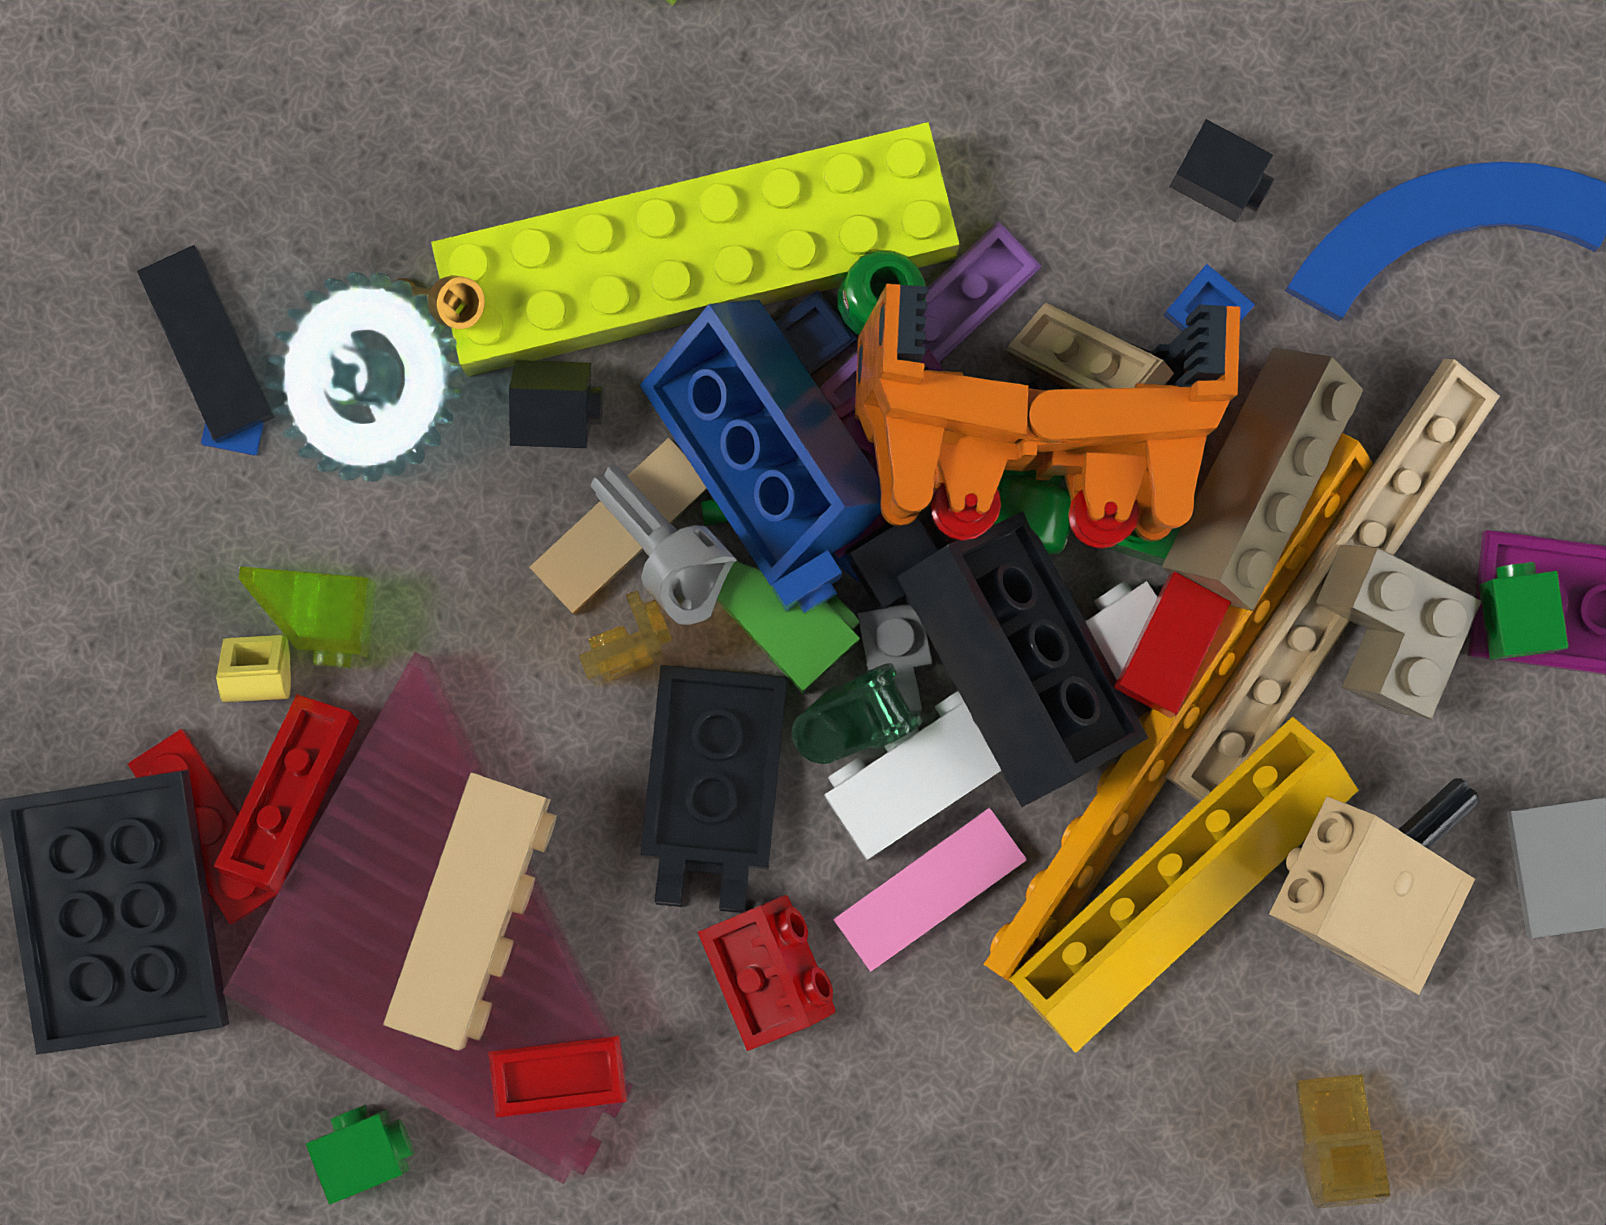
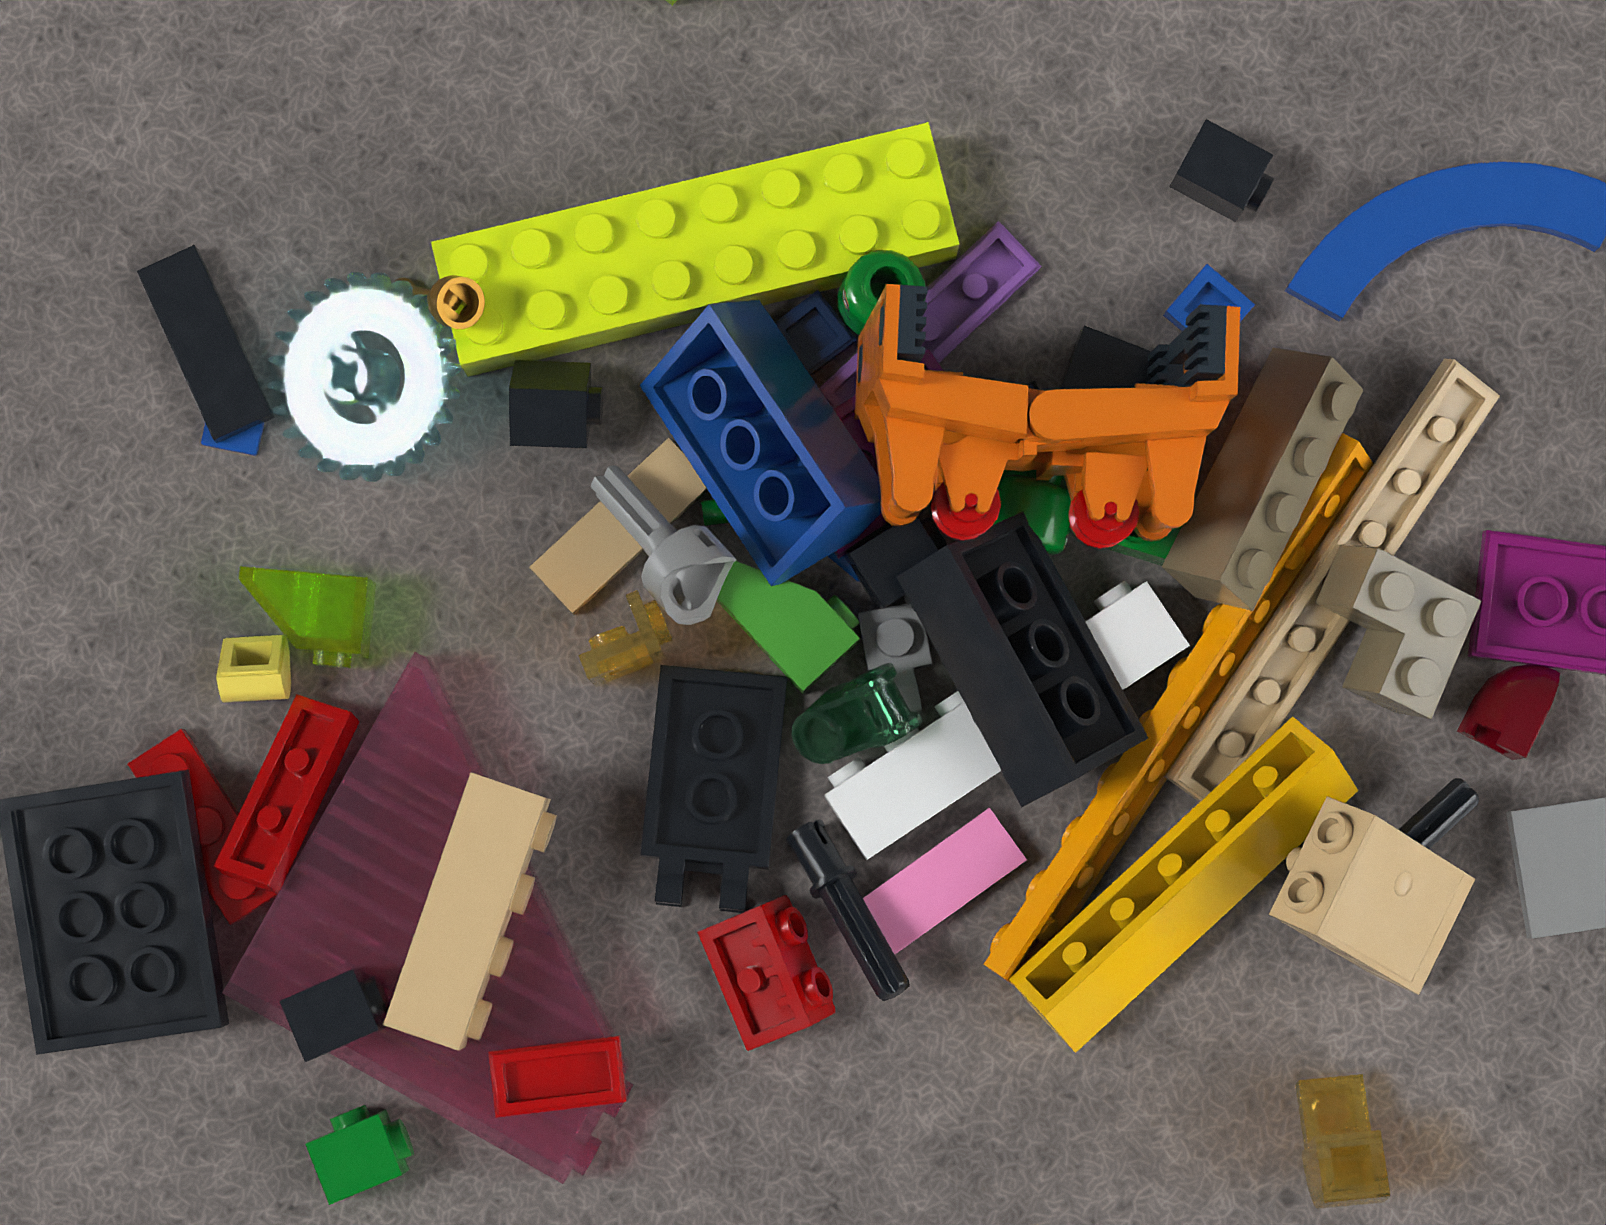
blue plate [772,550,842,614] -> none
tan tile [1006,303,1174,389] -> none
red tile [1114,571,1231,718] -> none
green brick [1479,562,1568,661] -> none
none -> black brick [279,967,390,1062]
none -> black axle [786,819,910,1001]
none -> dark red brick [1457,665,1560,760]

